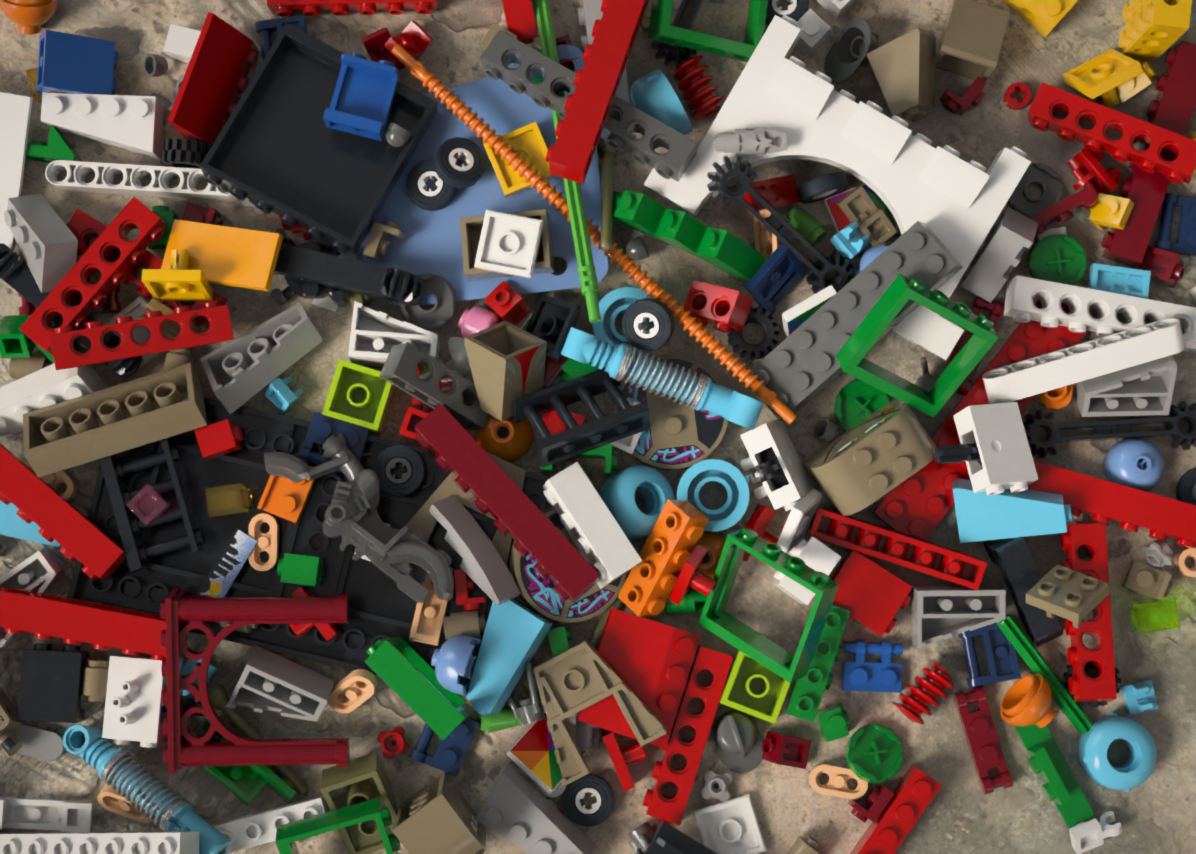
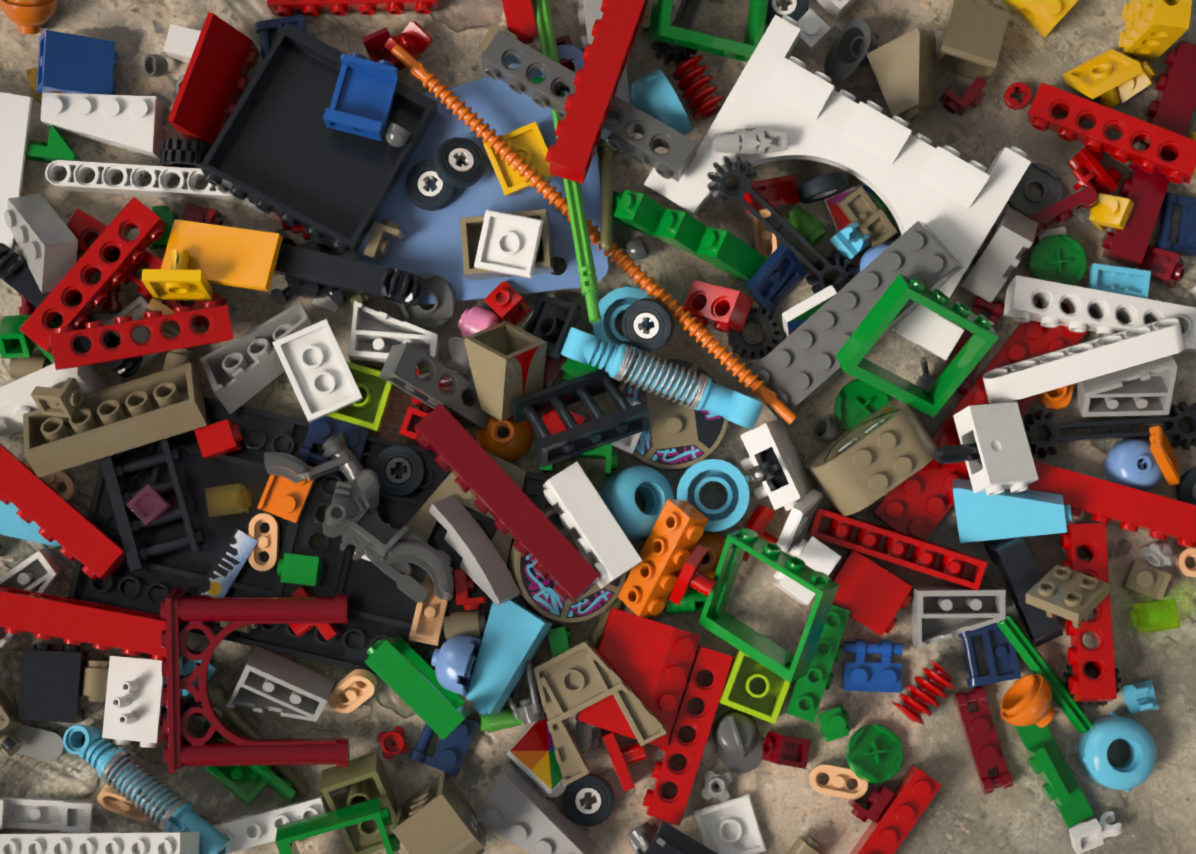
medium azure tile [264,377,303,415] -> none
none -> dark tan bracket [31,377,85,418]
none -> white plate [272,319,363,423]
none -> orange tile [1149,426,1180,486]

